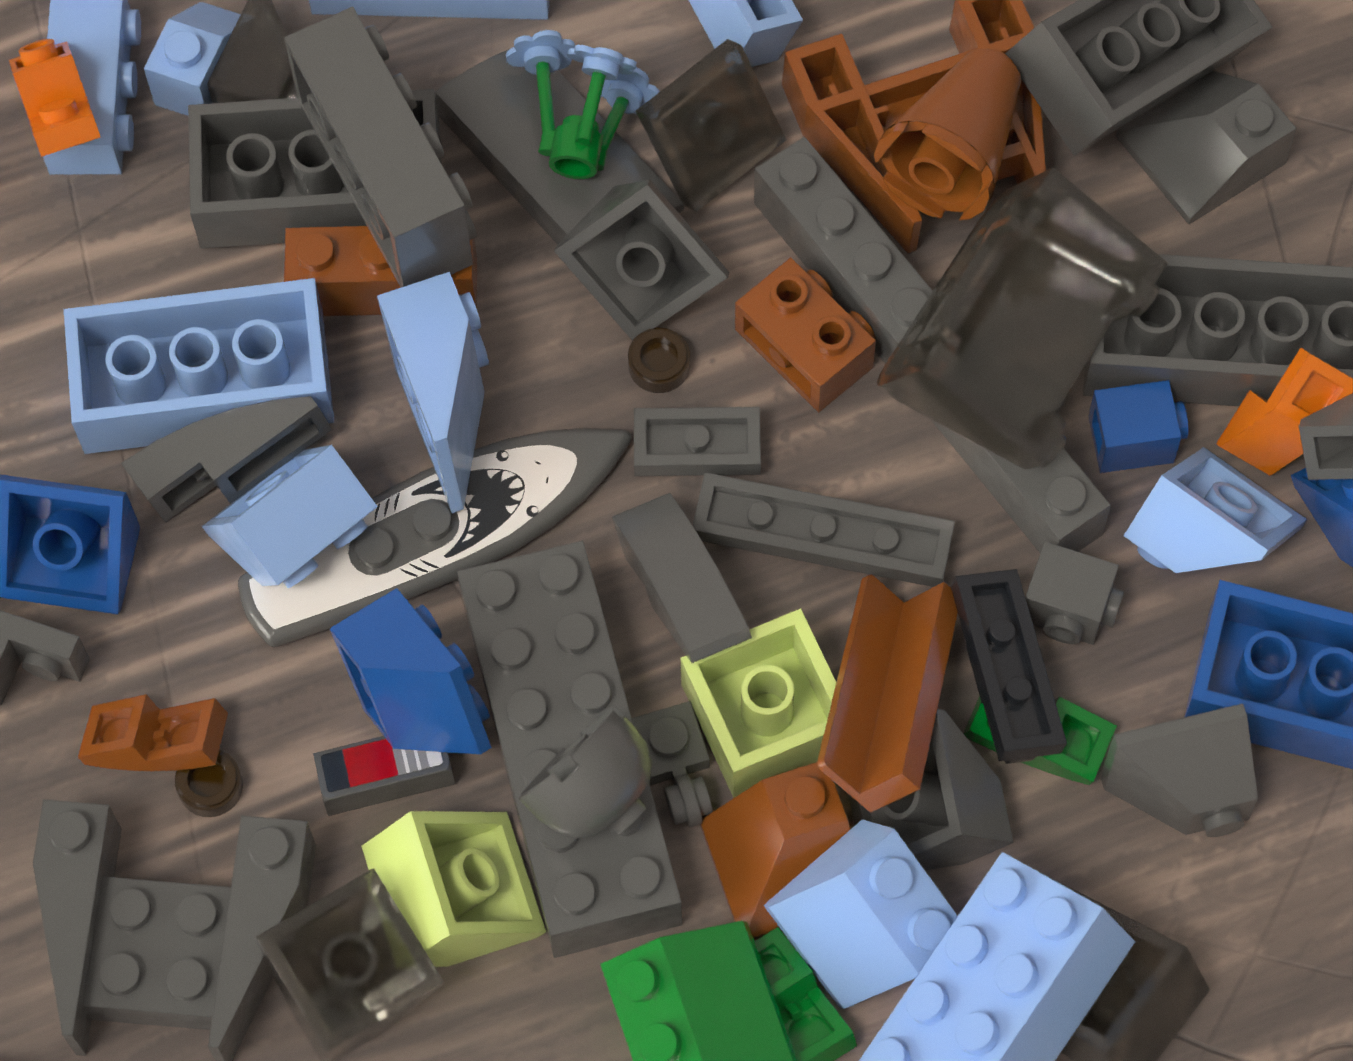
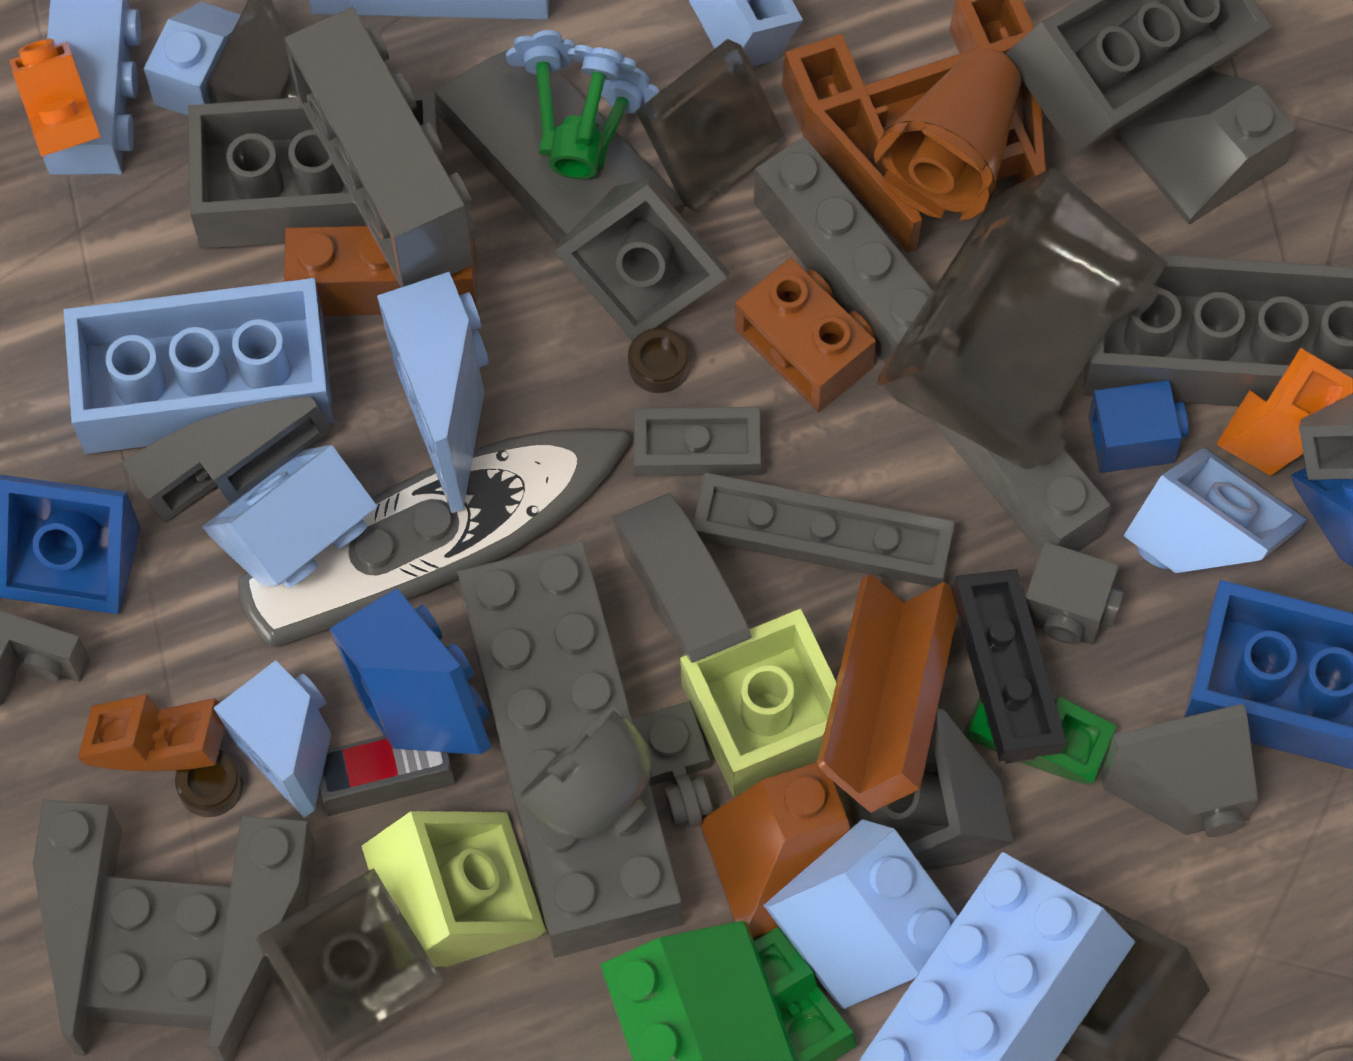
none -> light blue slope [214,660,331,818]

